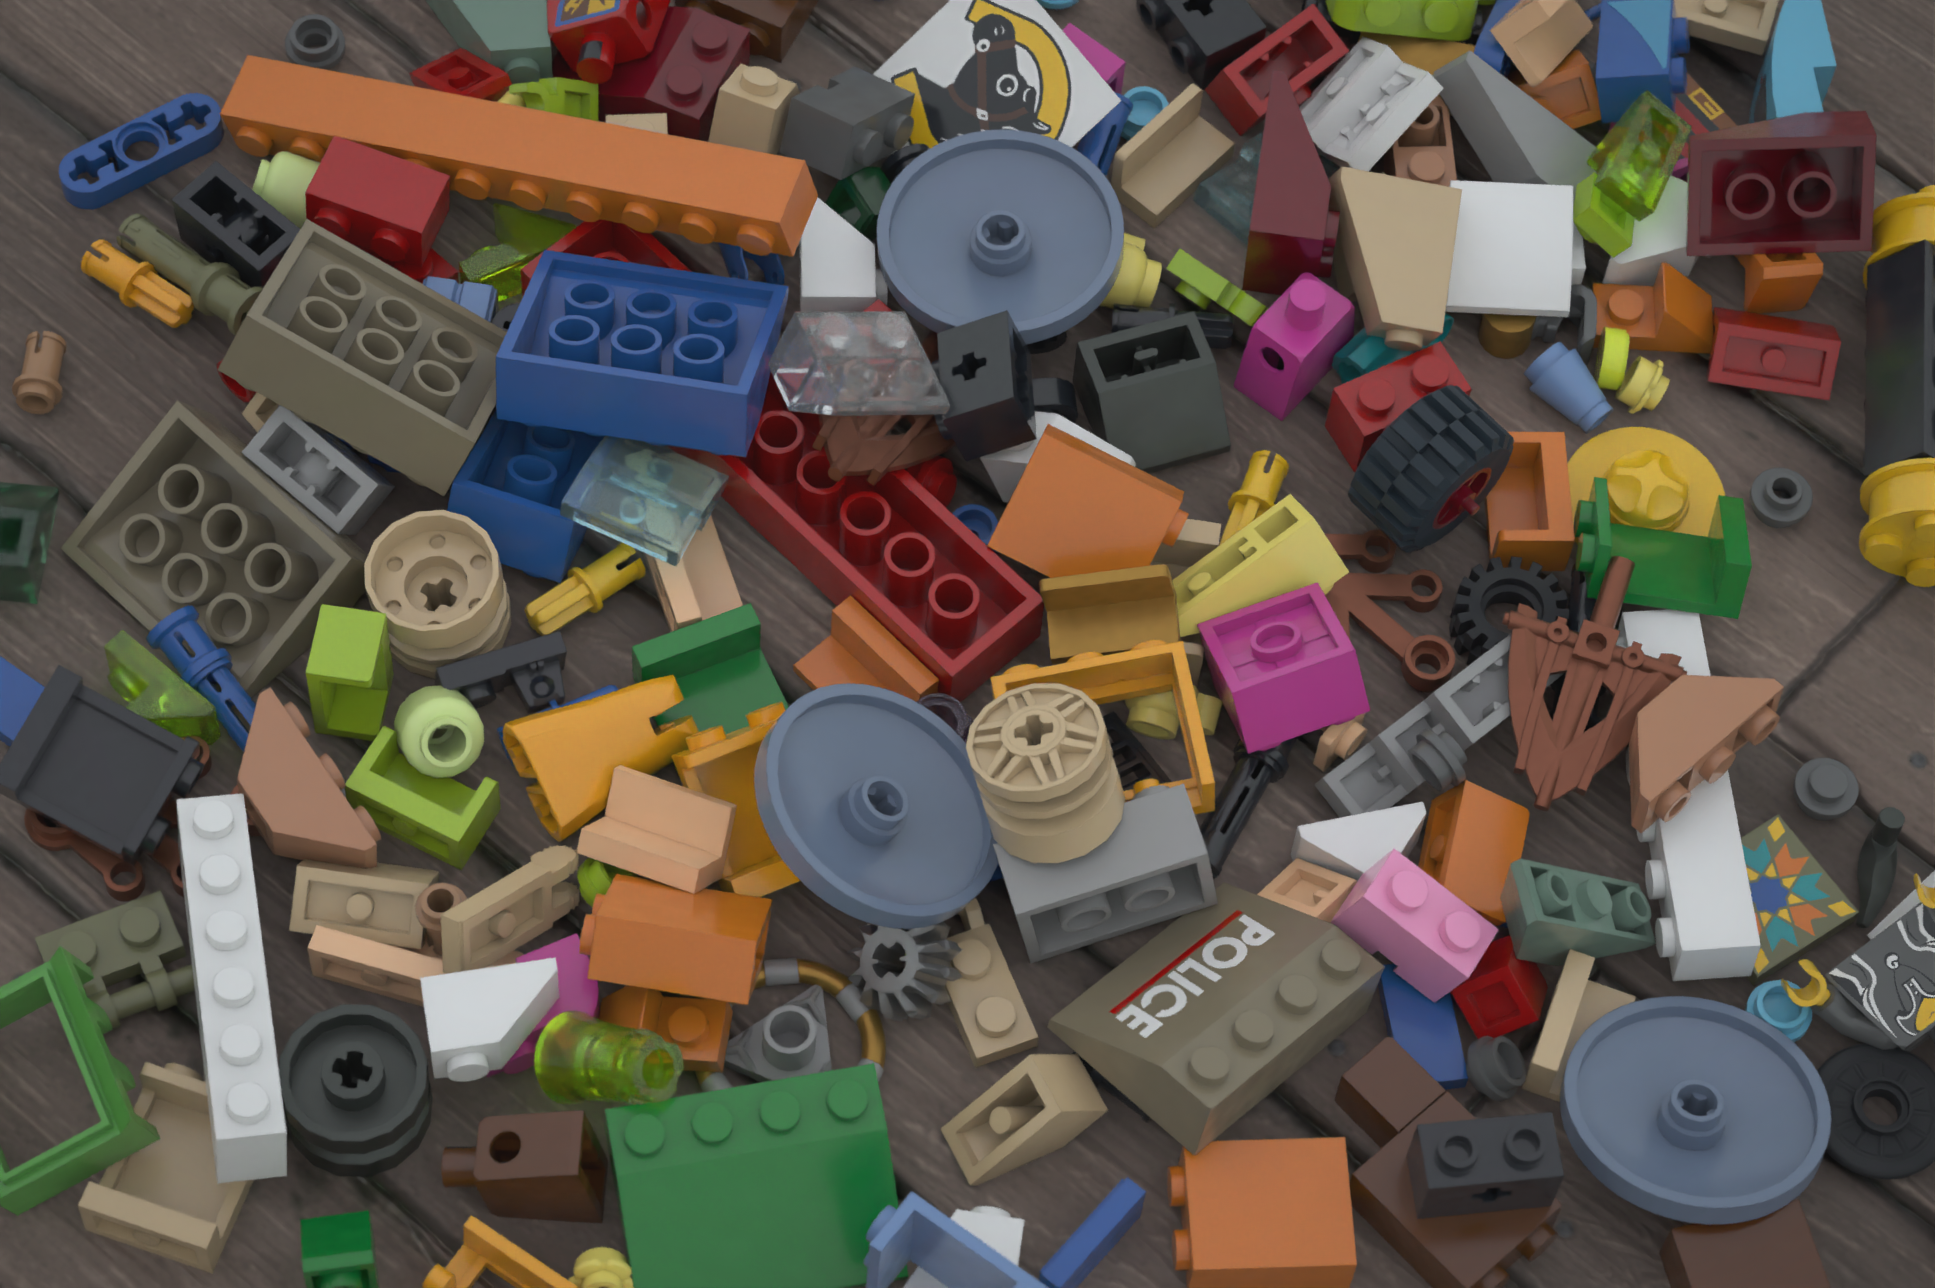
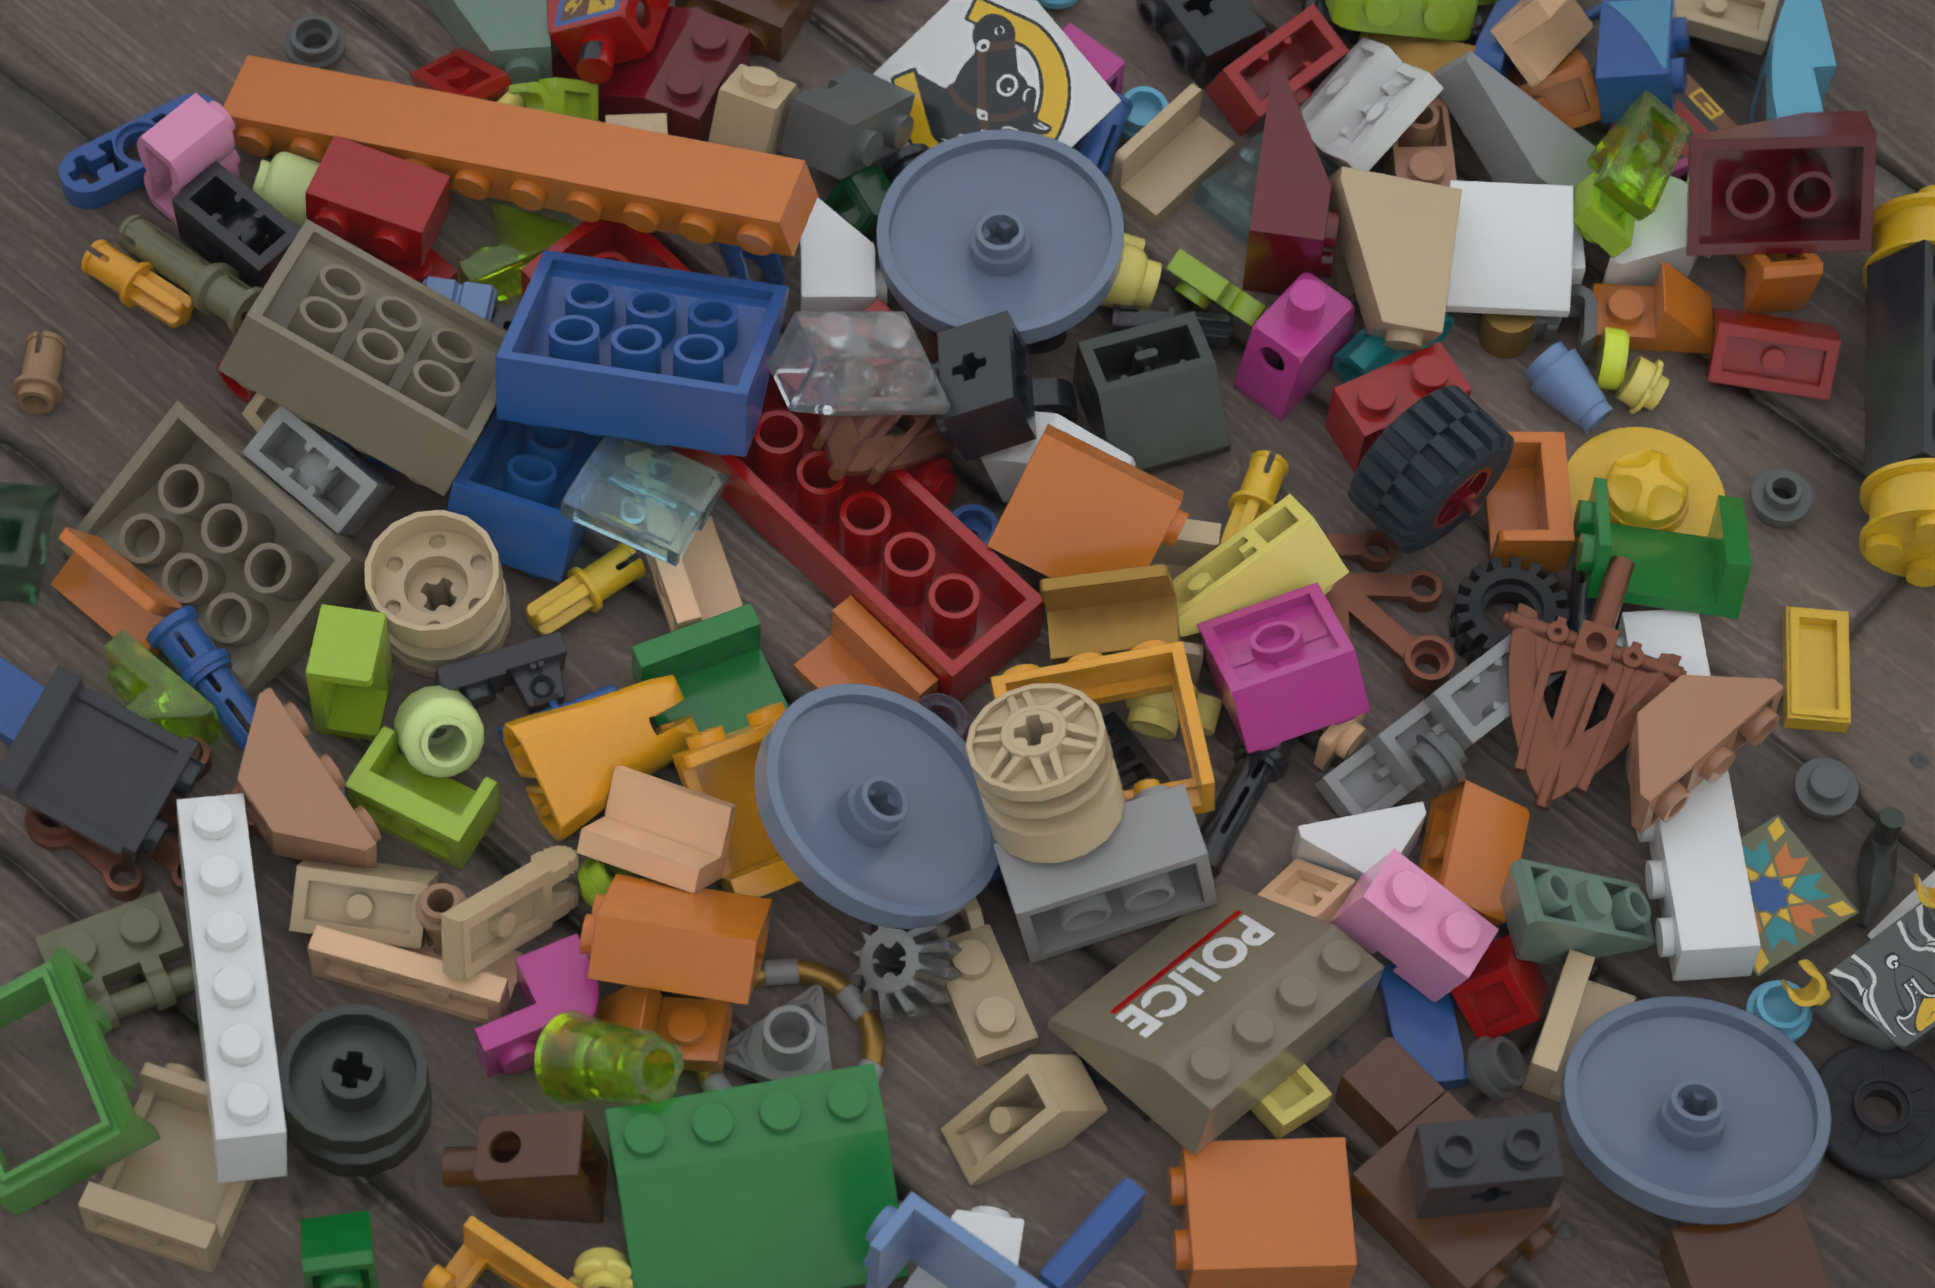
white slope [420,957,559,1082] -> none
none -> orange panel [50,527,183,663]
none -> bright pink brick [137,93,241,225]
none -> light yellow plate [1250,1064,1333,1139]
none -> yellow tile [1782,606,1851,733]

